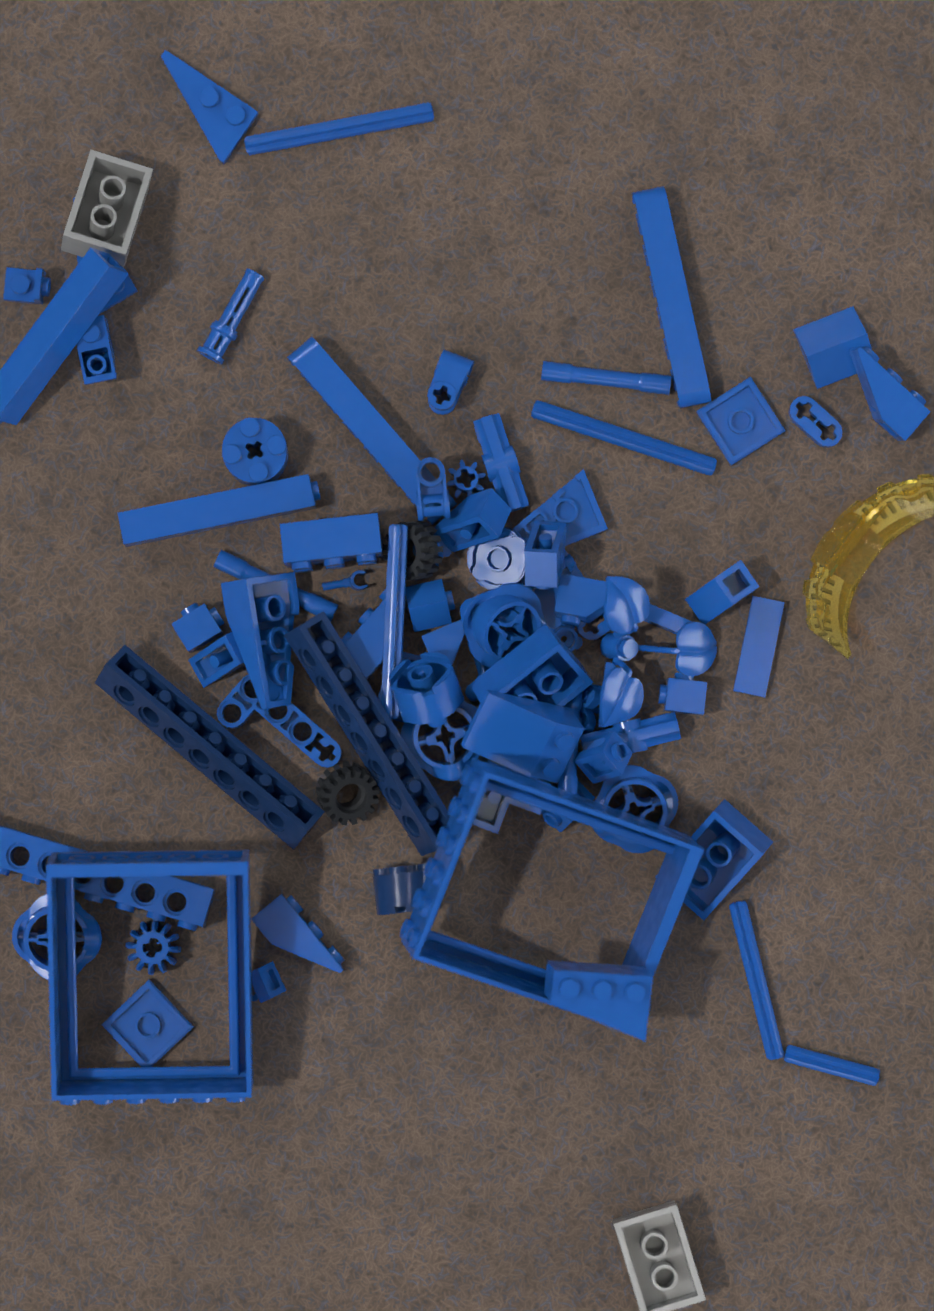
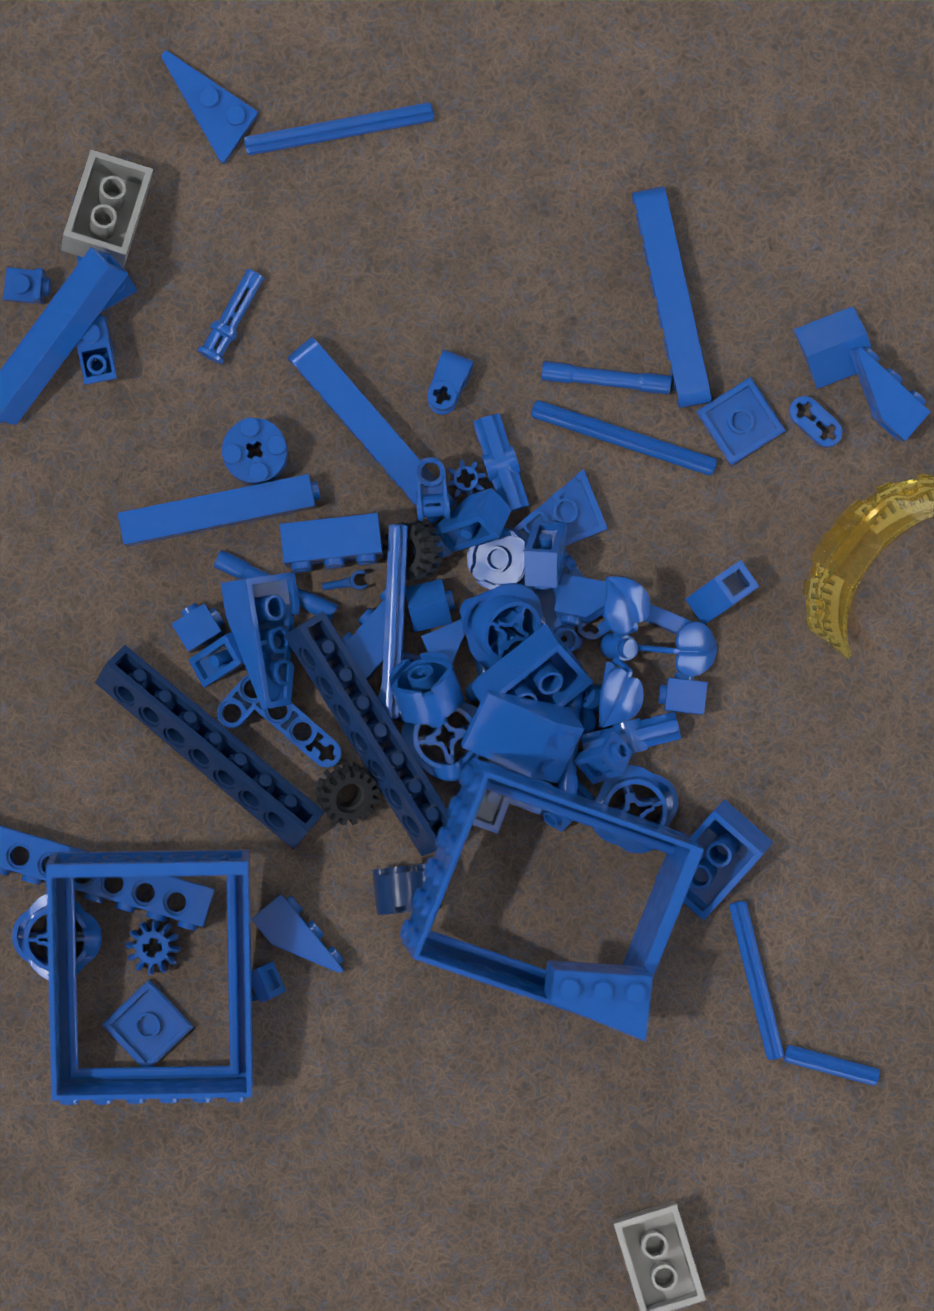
blue tile [733,596,785,698] -> none

